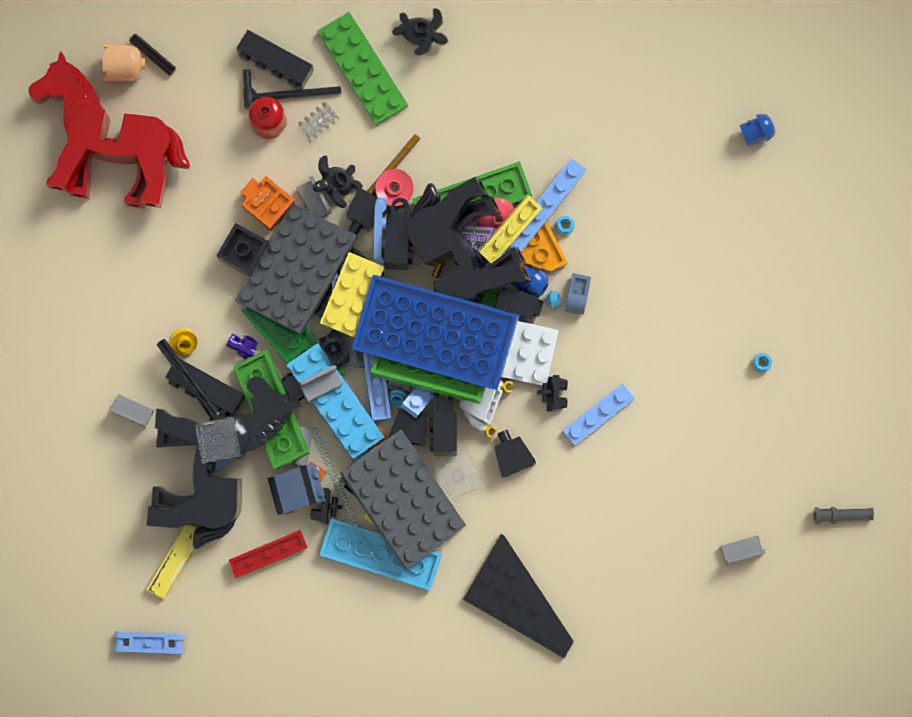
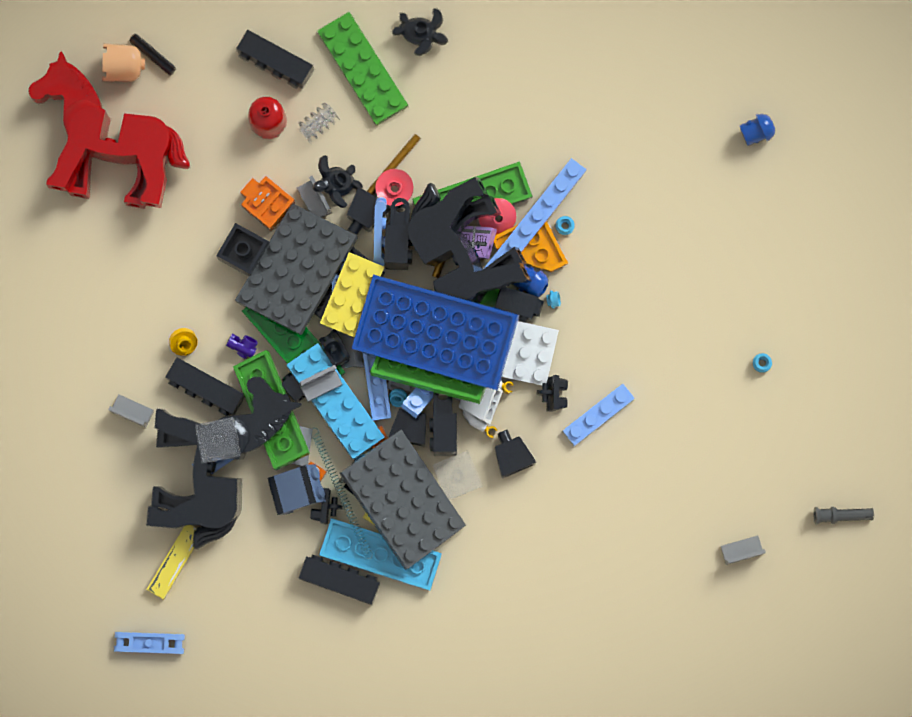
black axle [157,339,223,422] -> none
red plate [229,530,308,578] -> none
black bar [243,69,341,108] -> none
black wing [463,534,574,658] -> none
light yellow plate [477,195,542,264] -> none
sand blue plate [565,273,591,315] -> none
none -> black brick [299,554,380,605]

